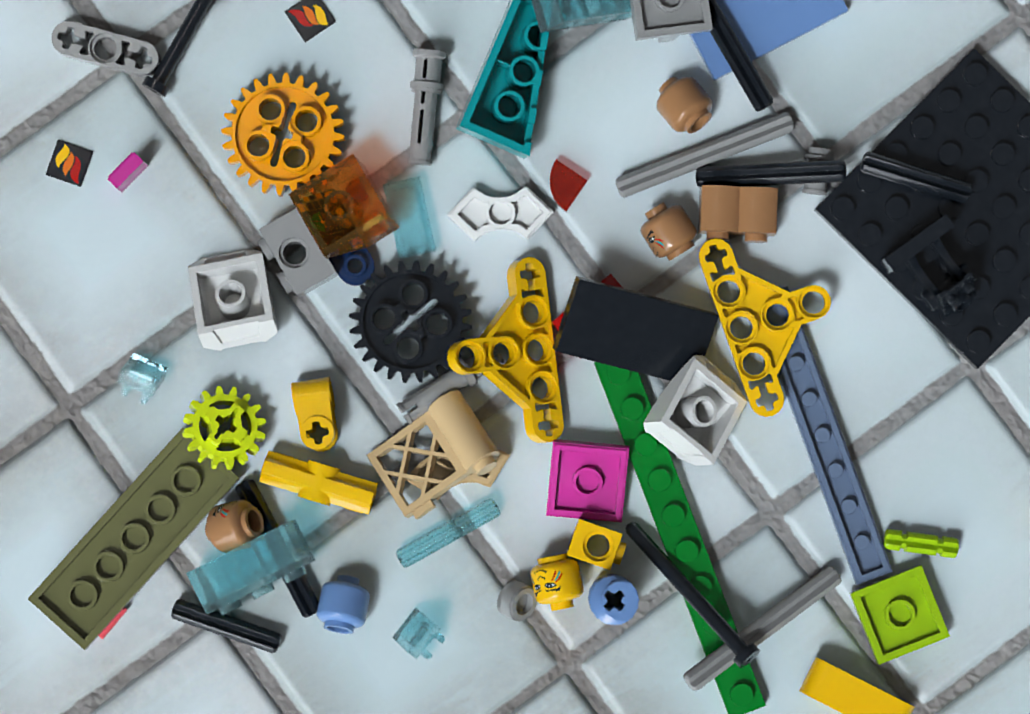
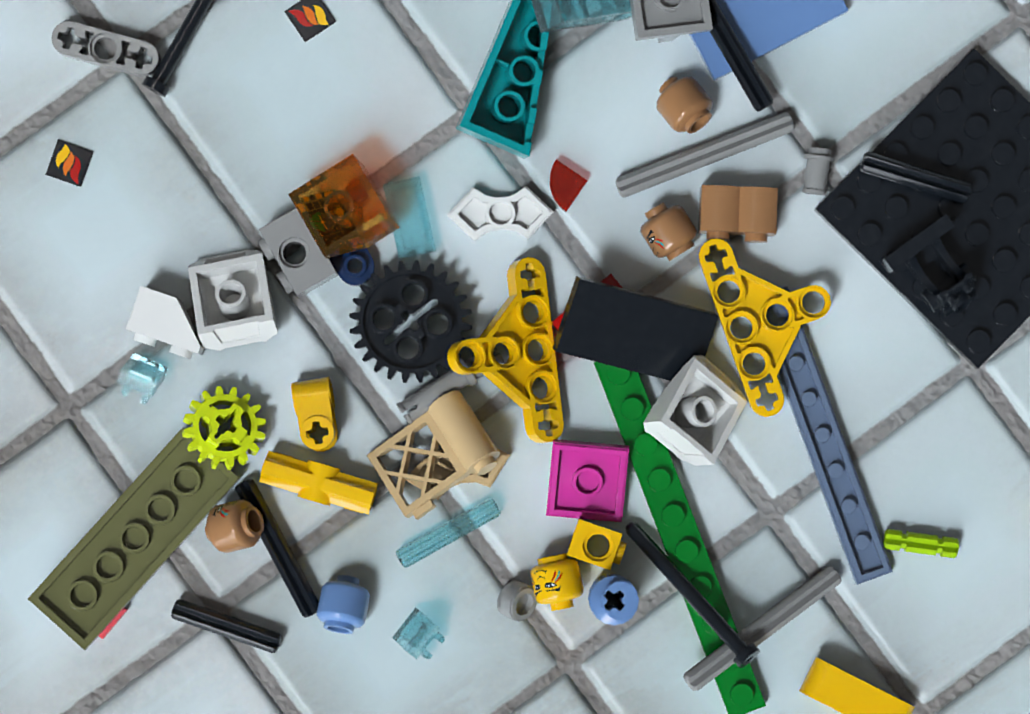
dark pink tile [107,152,148,192] -> none
clear light blue brick [186,520,316,615] -> none
light orange gear [221,72,345,197] -> none
light grey pin [408,49,447,166] -> none
black axle [696,160,847,188] -> none
lime plate [849,565,950,665] -> none
none -> white slope [126,286,205,359]

